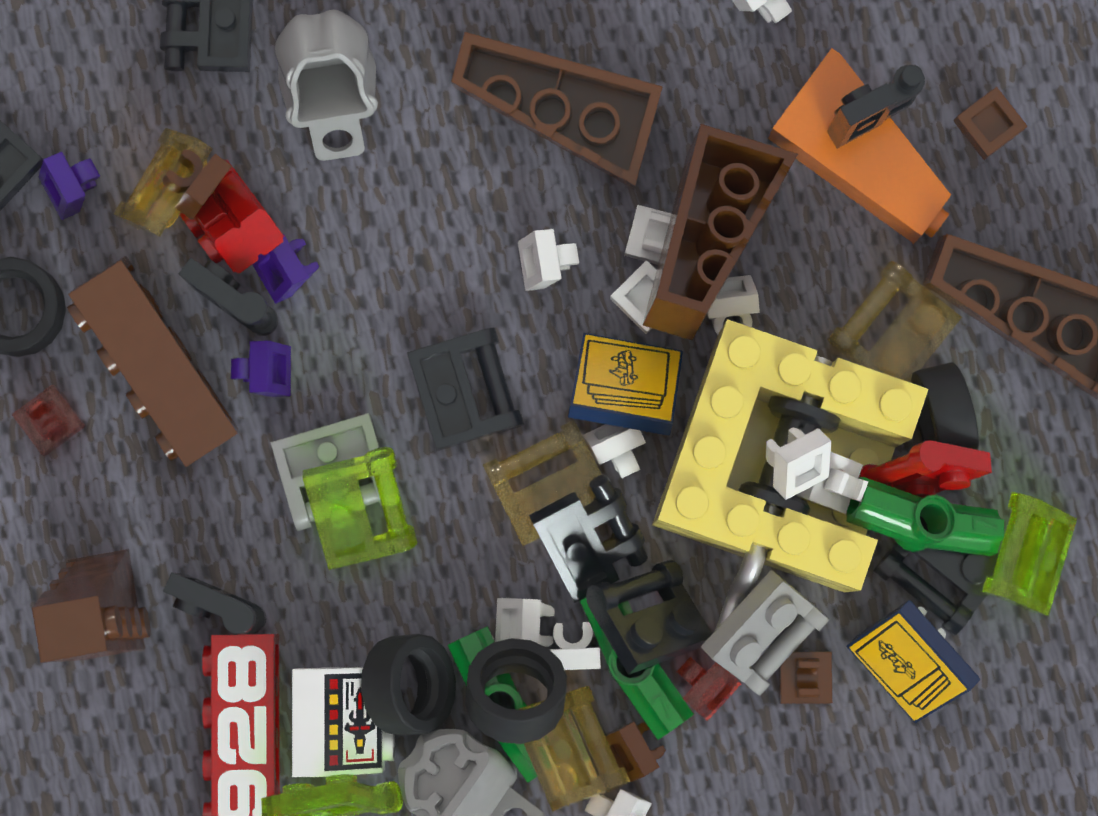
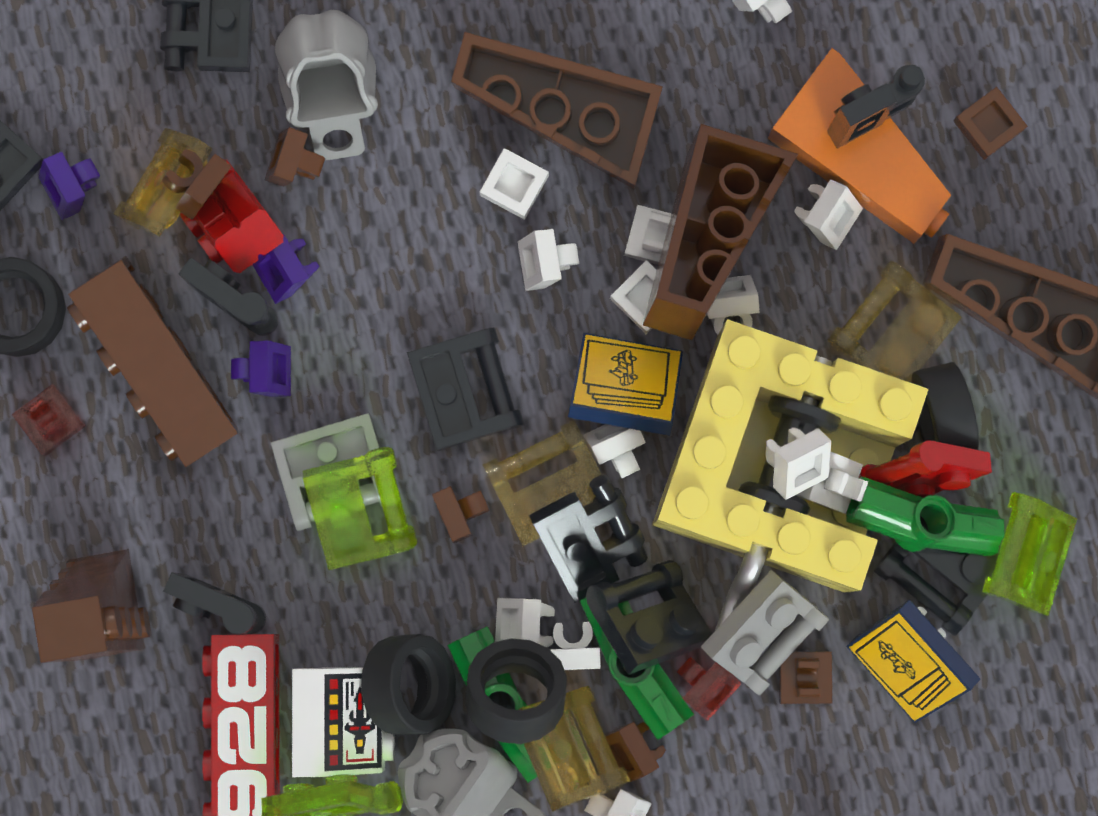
none -> reddish brown tile [264,127,325,187]
none -> reddish brown tile [432,486,490,543]
none -> white tile [480,148,549,220]
none -> white tile [794,179,863,250]

